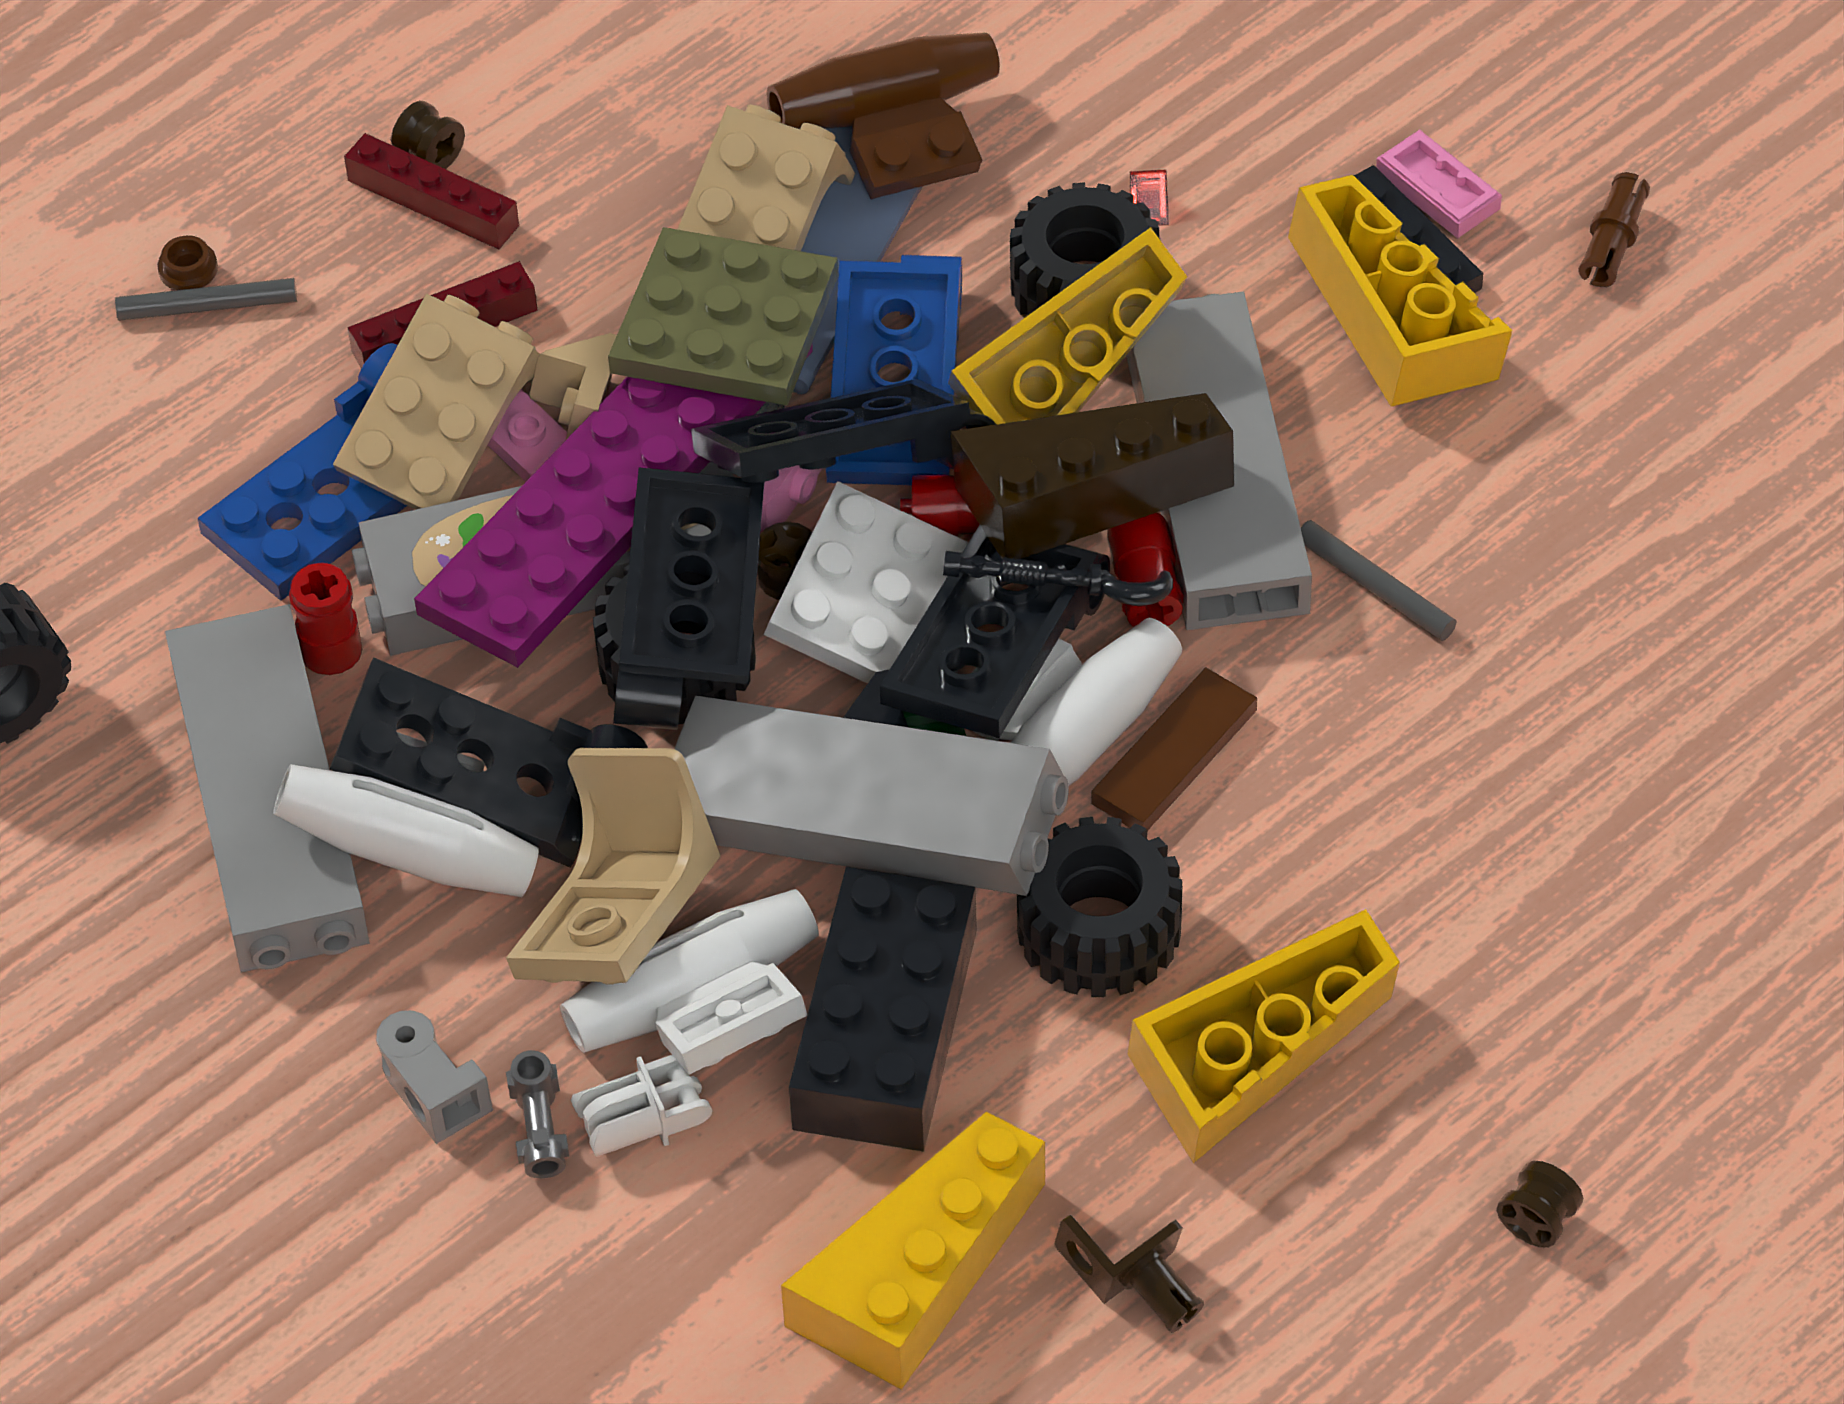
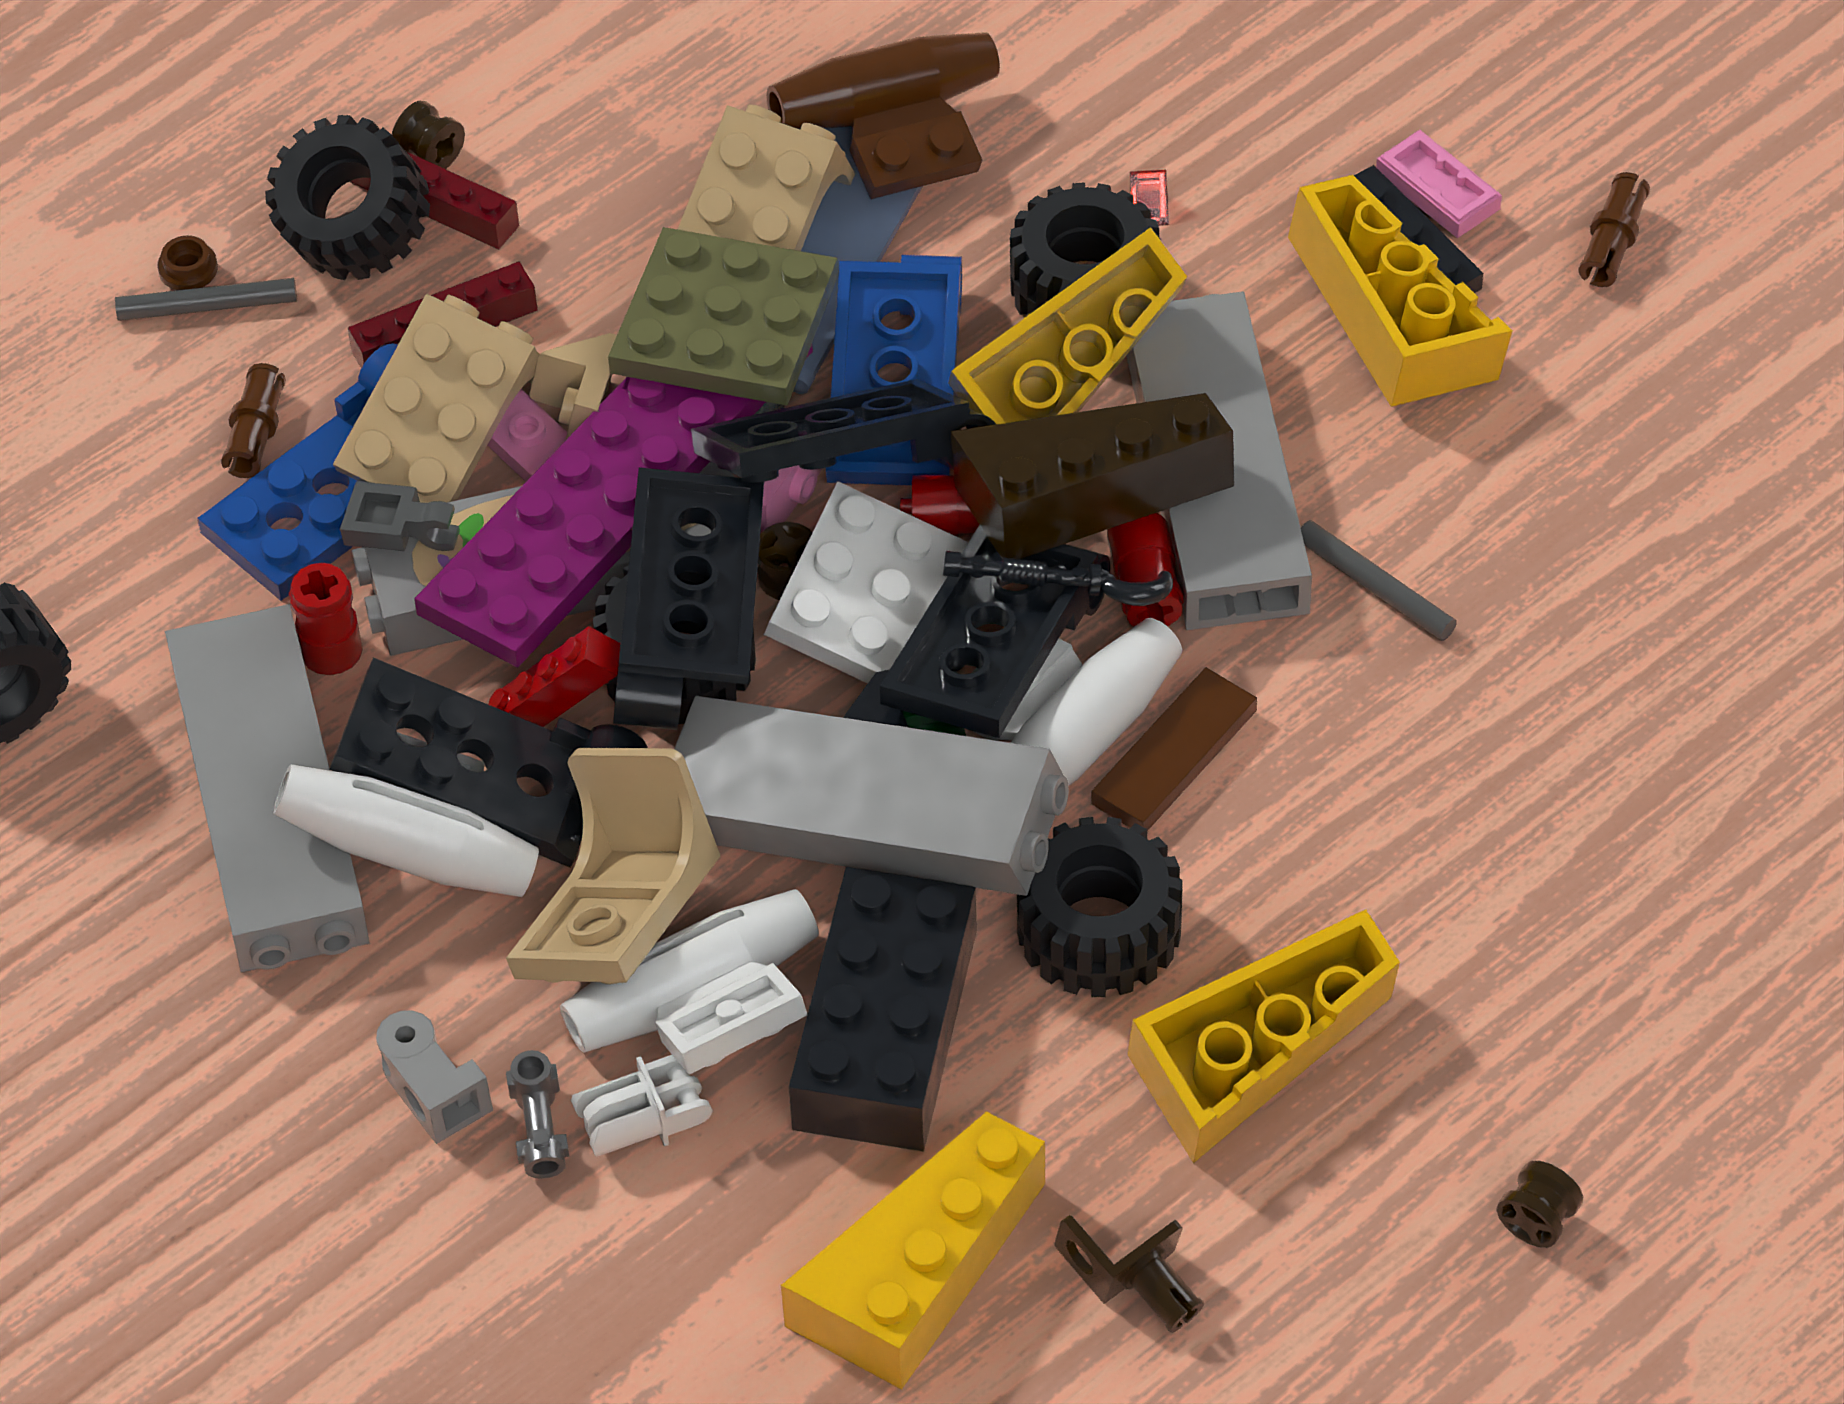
none -> reddish brown pin [221,363,286,478]
none -> black tyre [265,115,430,280]
none -> dark grey plate [340,481,460,551]
none -> red piece [488,626,621,727]

